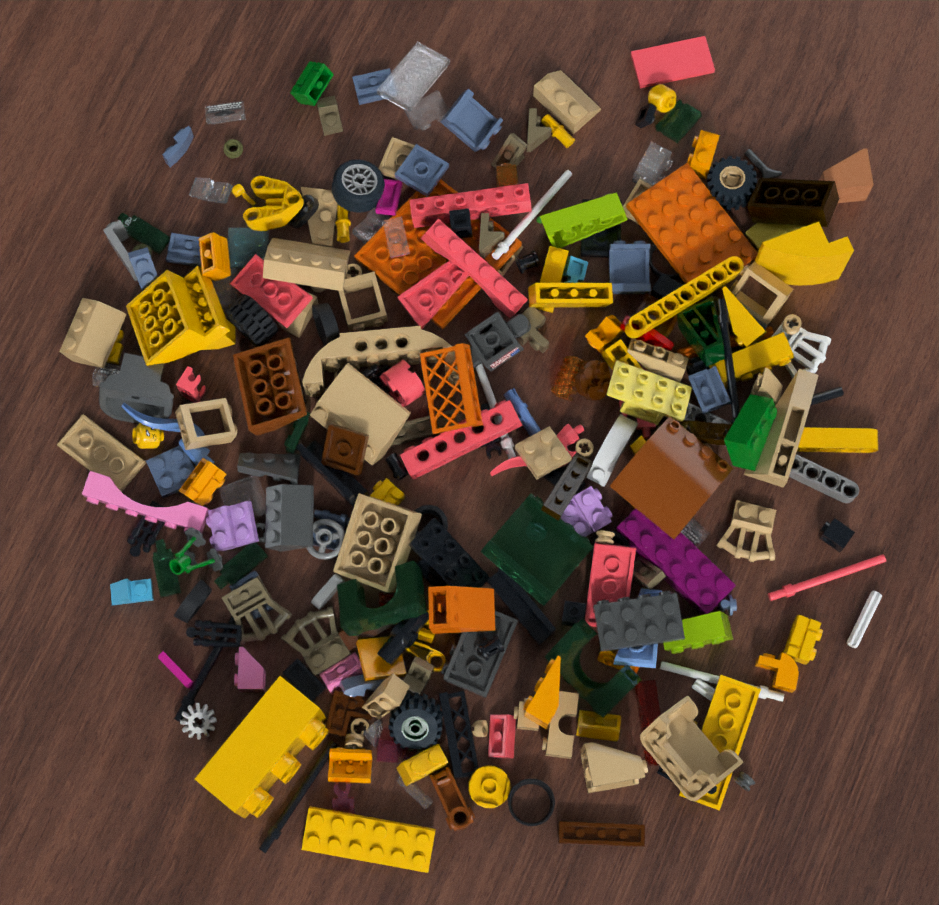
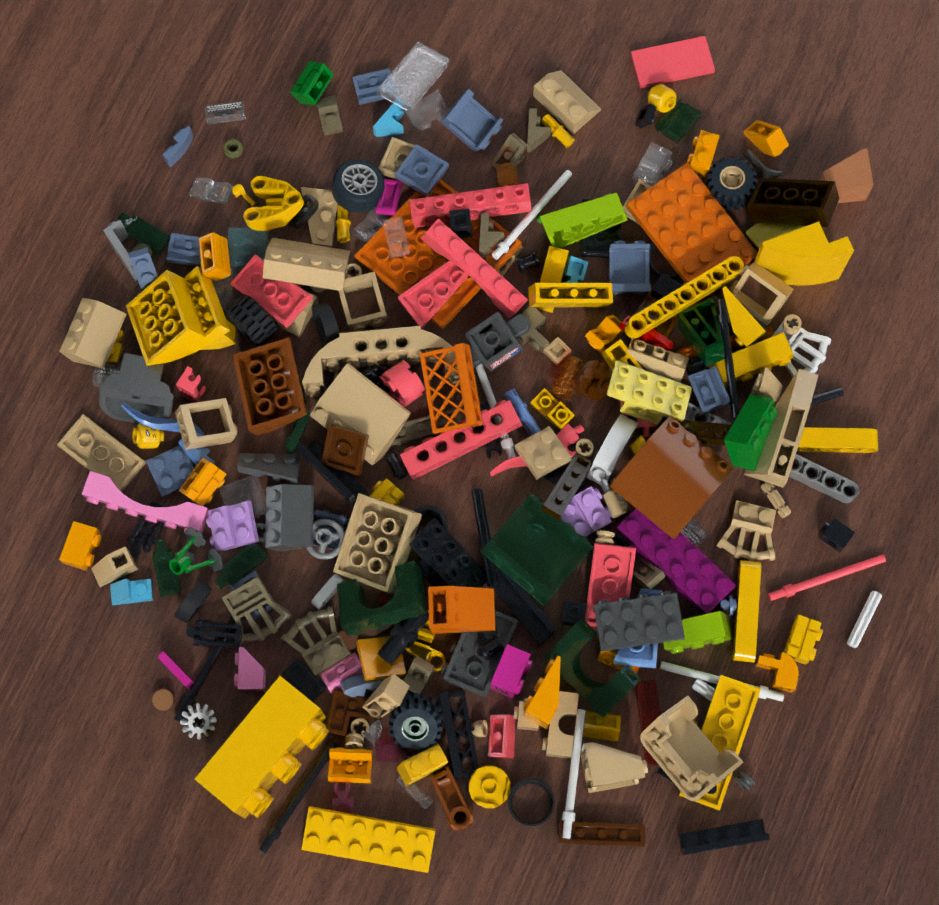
none -> light orange brick [59,521,101,571]
none -> tan slope [91,546,138,587]
none -> medium nougat tile [152,689,174,711]
none -> medium azure slope [373,99,404,137]
none -> black axle [471,488,498,587]
none -> dark pink brick [490,644,533,698]
none -> yellow slope [530,388,575,430]
none -> tan plate [543,337,572,366]
none -> white bar [562,709,586,839]
none -> tan piece [600,478,634,518]
none -> black fence [678,819,770,856]
none -> yellow beam [732,560,761,663]
none -> light orange slope [743,120,789,157]
none -> tan axle [761,482,791,518]

